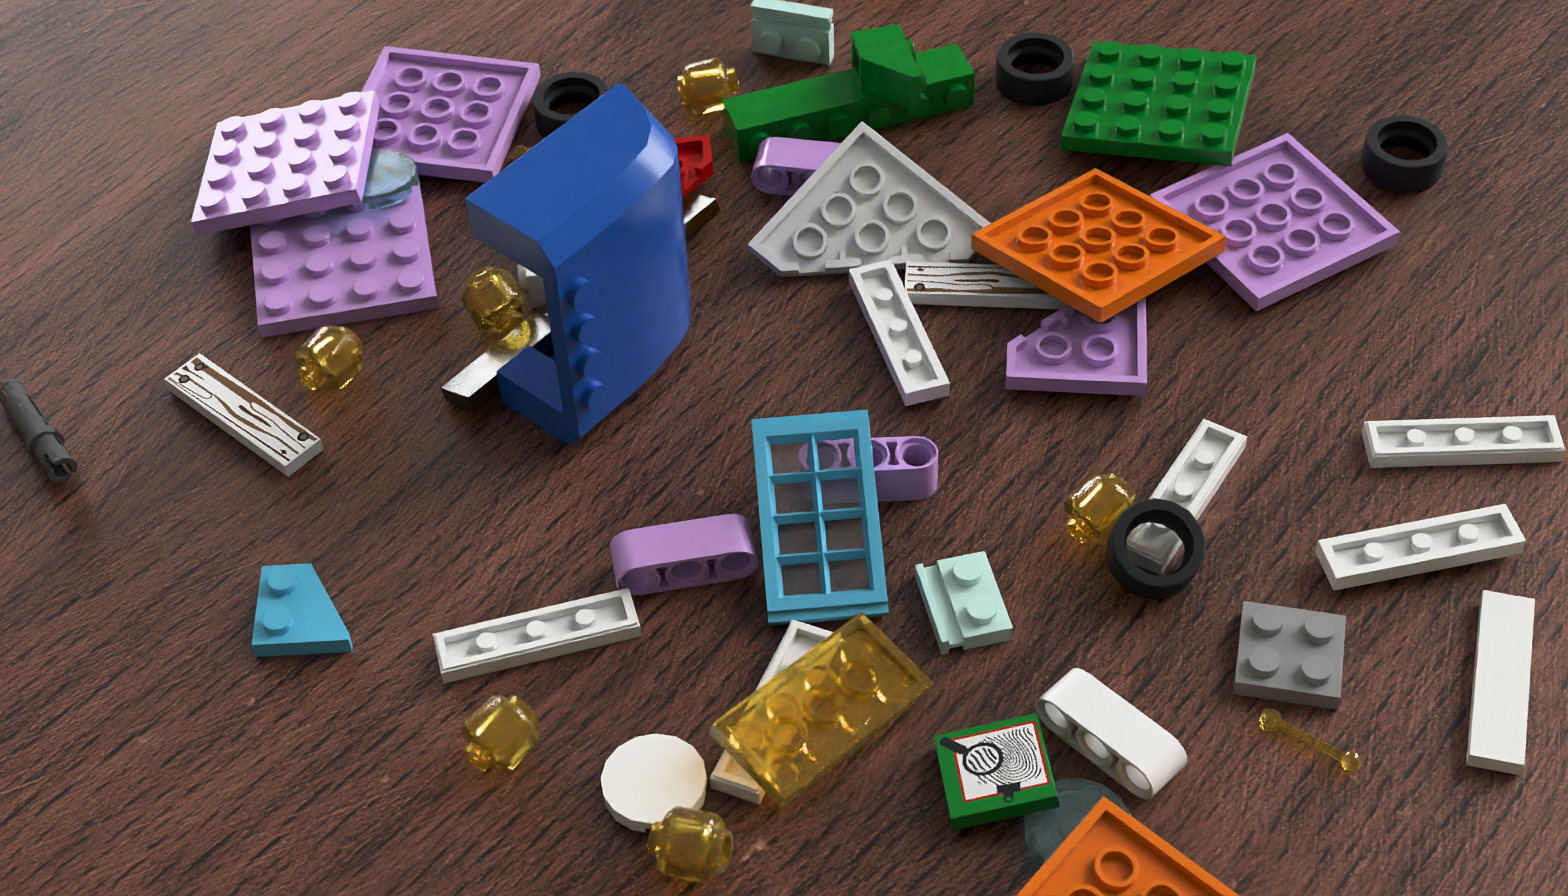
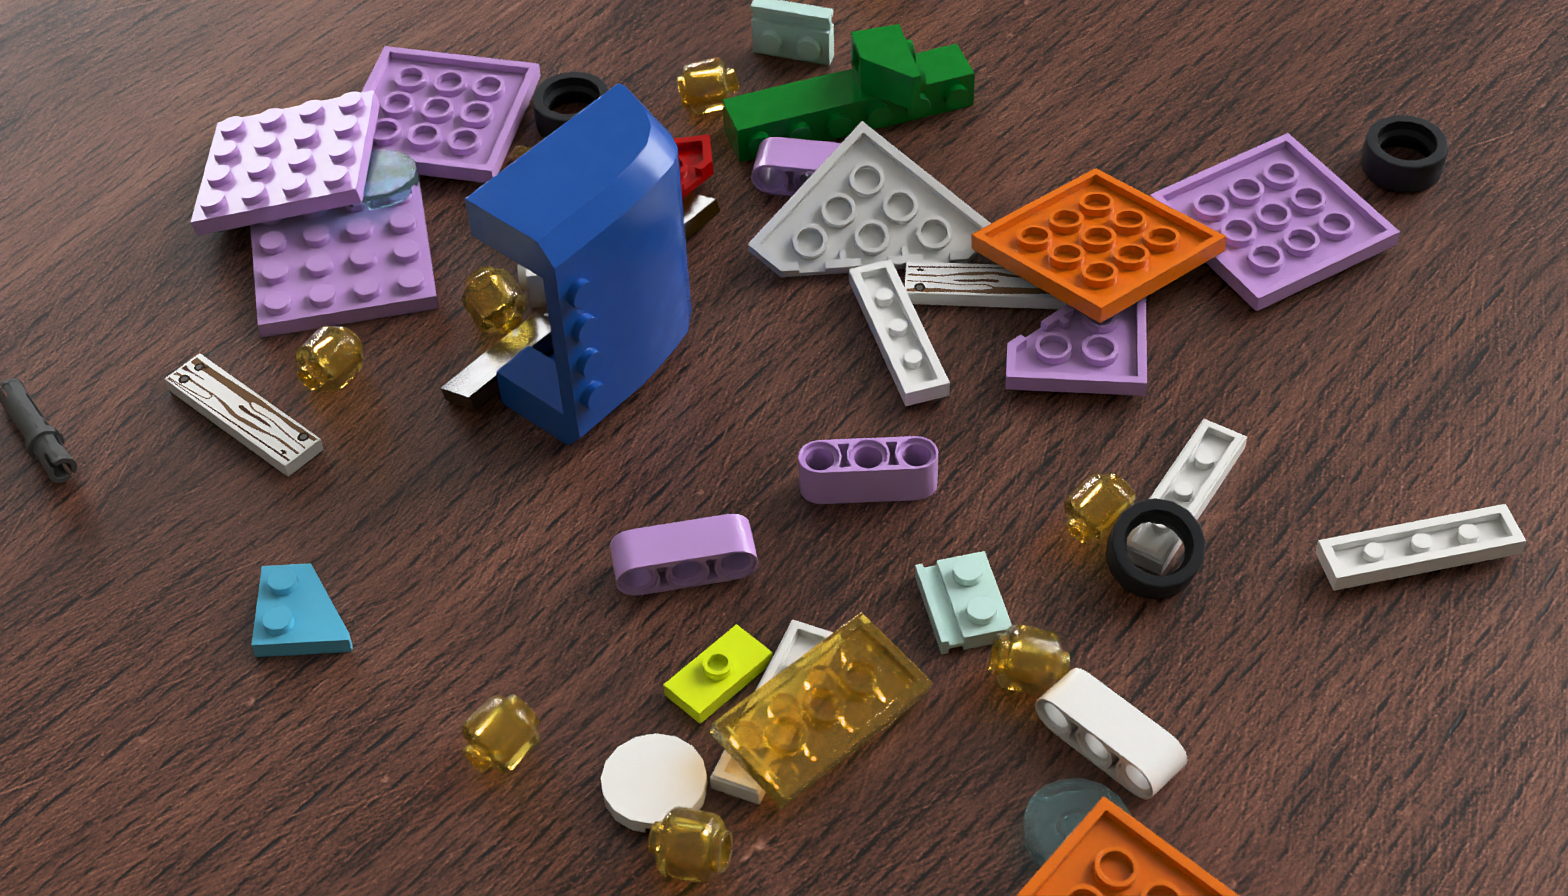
white tile [432,588,641,684] -> none
medium azure piece [751,410,889,626] -> none
tile [934,713,1060,830] -> none
black tyre [995,32,1075,106] -> none
green plate [1061,41,1256,166] -> none
light grey plate [1233,601,1346,710] -> none
clear yellow hinge [1259,709,1362,772] -> none
white tile [1362,415,1566,468] -> none
white tile [1466,590,1535,776] -> none
none -> neon yellow plate [663,624,773,724]
none -> clear yellow head [989,624,1070,696]

